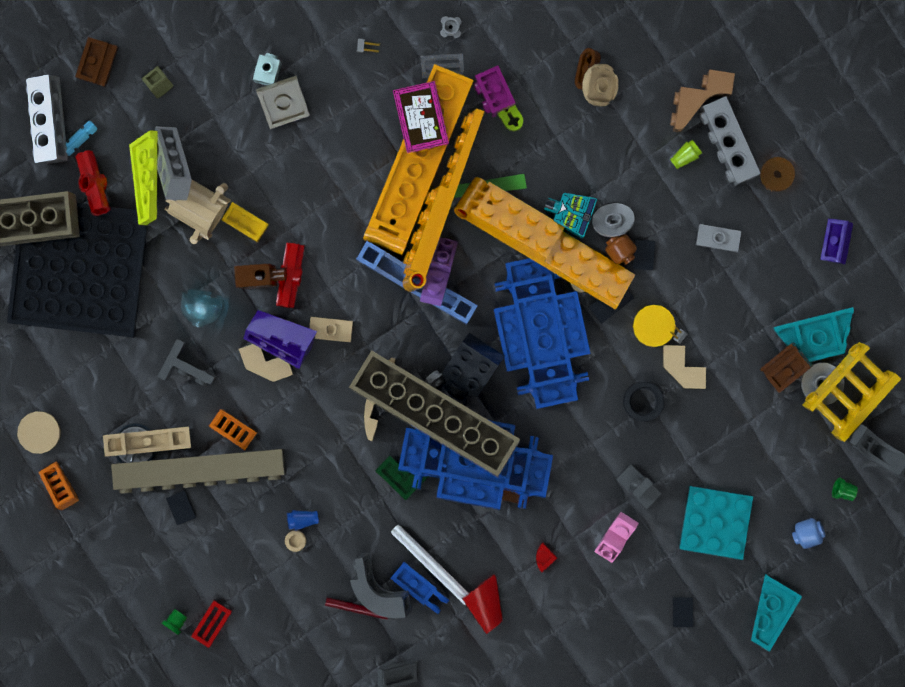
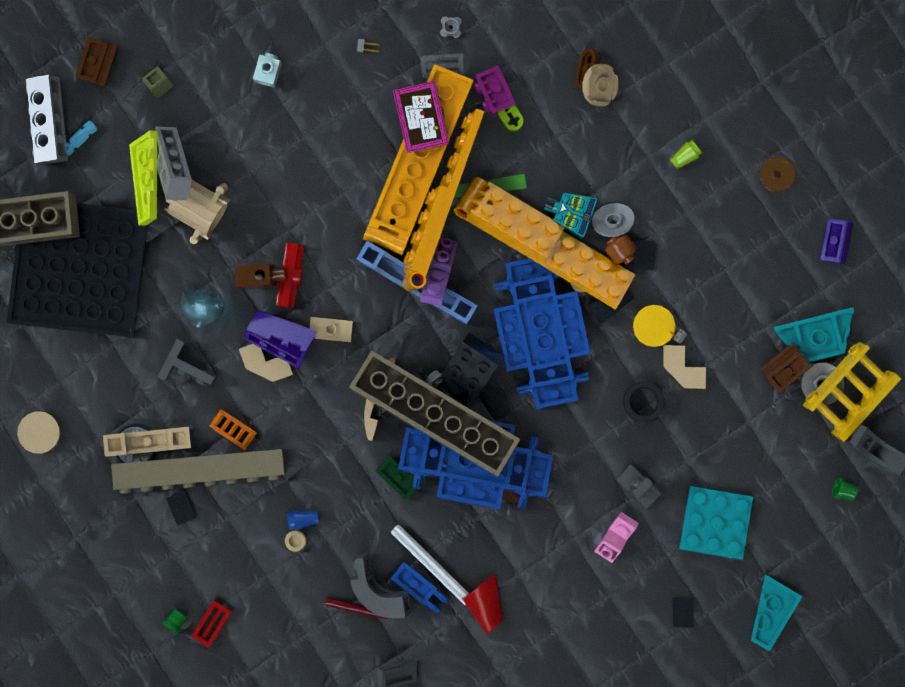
orange slope [38,462,79,511] -> none
red piece [75,150,110,216] -> none
yellow plate [221,202,269,242] -> none
dark tan tile [256,76,310,129] -> none
red tile [536,542,557,572] -> none
medium nougat arch [670,70,735,132] -> none
light grey plate [696,224,741,252] -> none
light grey brick [699,96,761,186] -> none
medium blue head [792,518,826,549] -> none

